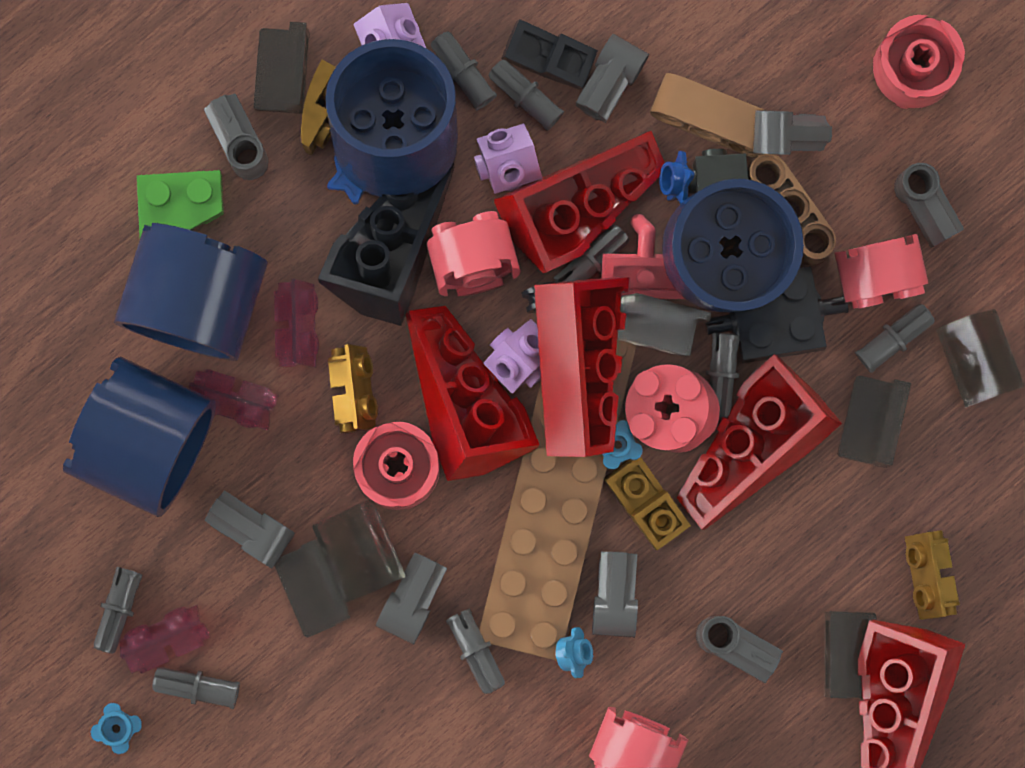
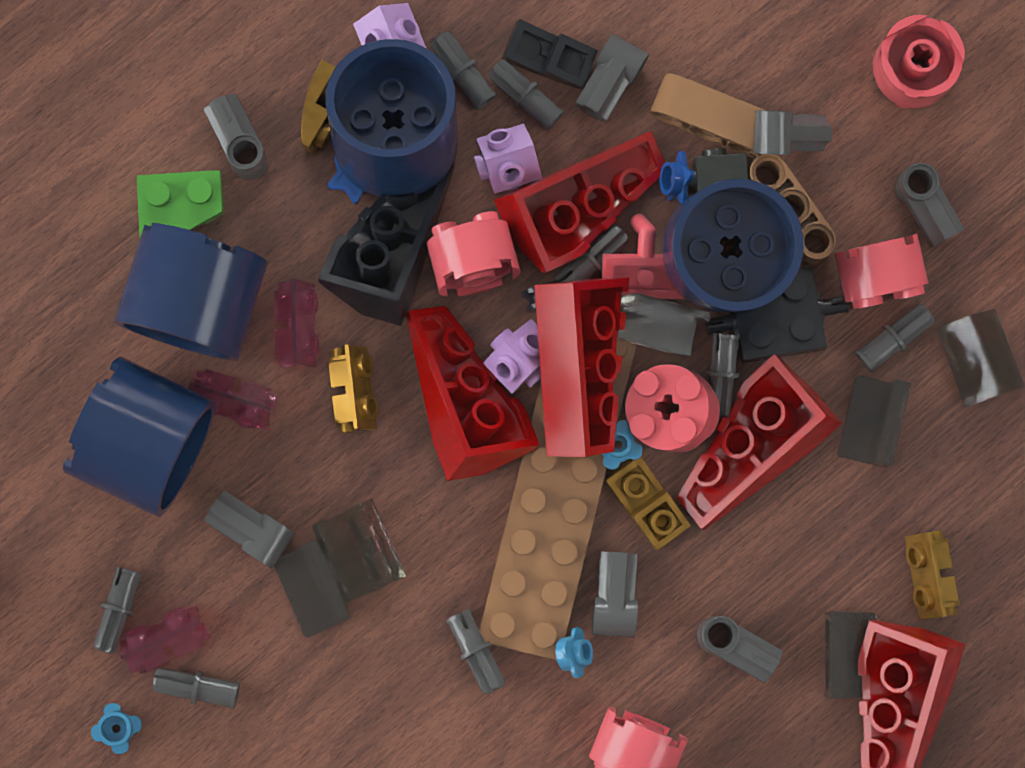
clear smoke panel [254,22,310,114] -> none
coral brick [353,421,440,510] -> none
dark grey piece [376,553,447,645] -> none

